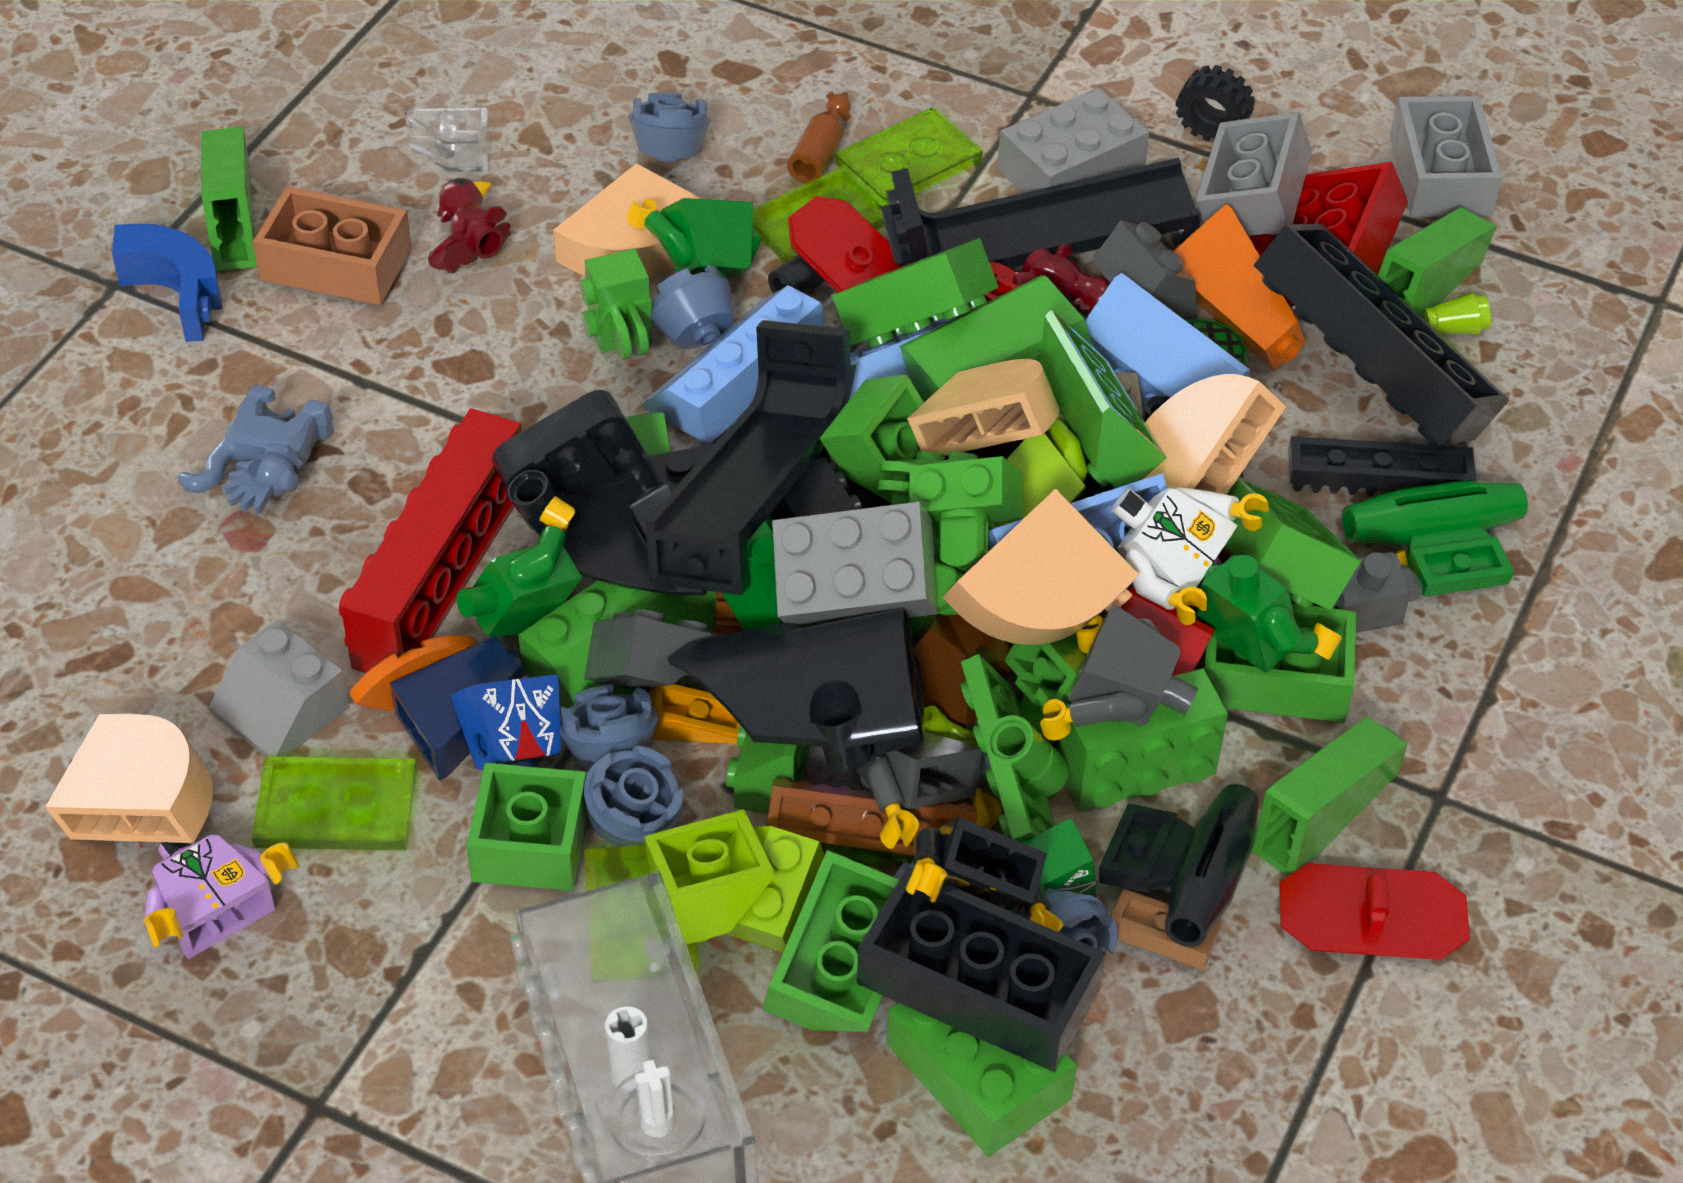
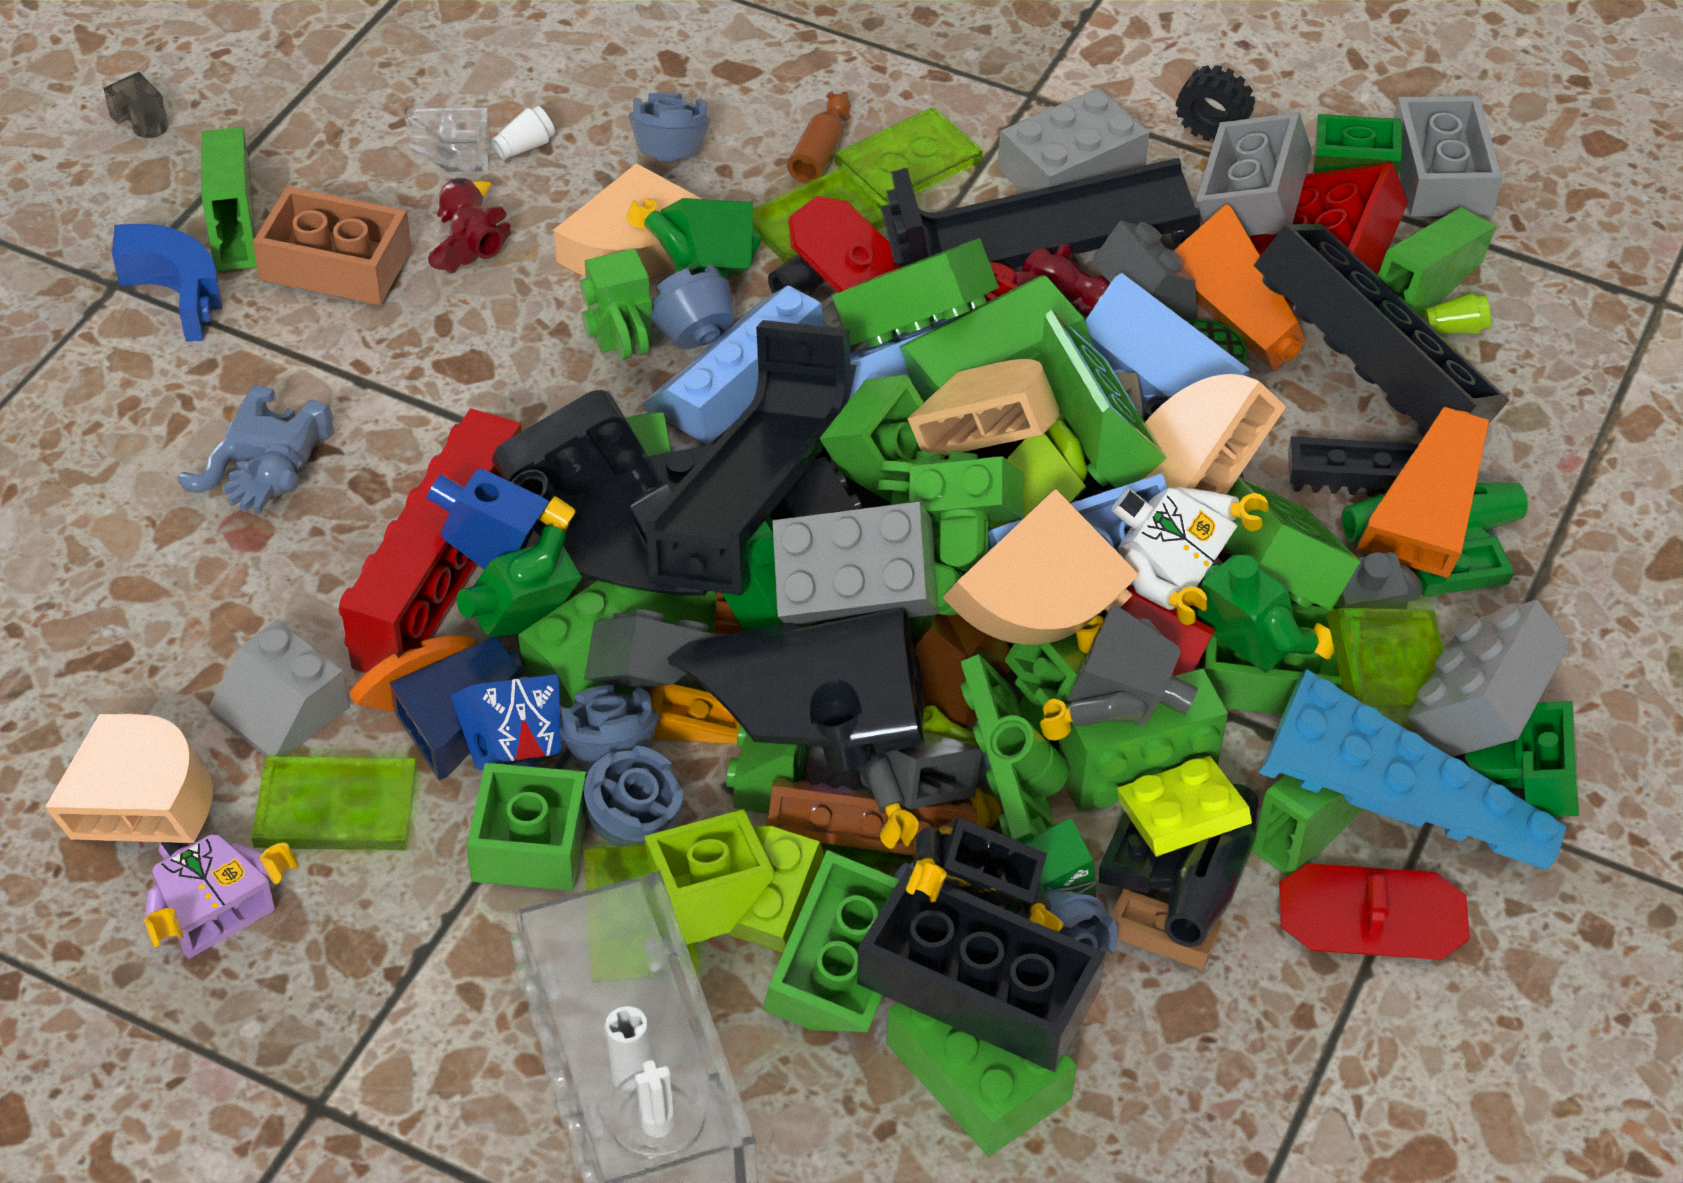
none -> clear smoke leg [103,72,168,138]
none -> blue torso [426,469,549,569]
none -> white cone [491,106,555,160]
none -> neon yellow plate [1117,756,1252,856]
none -> dark azure wing [1258,669,1567,870]
none -> green slope [1313,114,1402,175]
none -> clear neon green tile [1326,608,1444,709]
none -> orange slope [1357,407,1489,578]
none -> light grey brick [1407,599,1570,757]
none -> green brick [1465,701,1579,817]

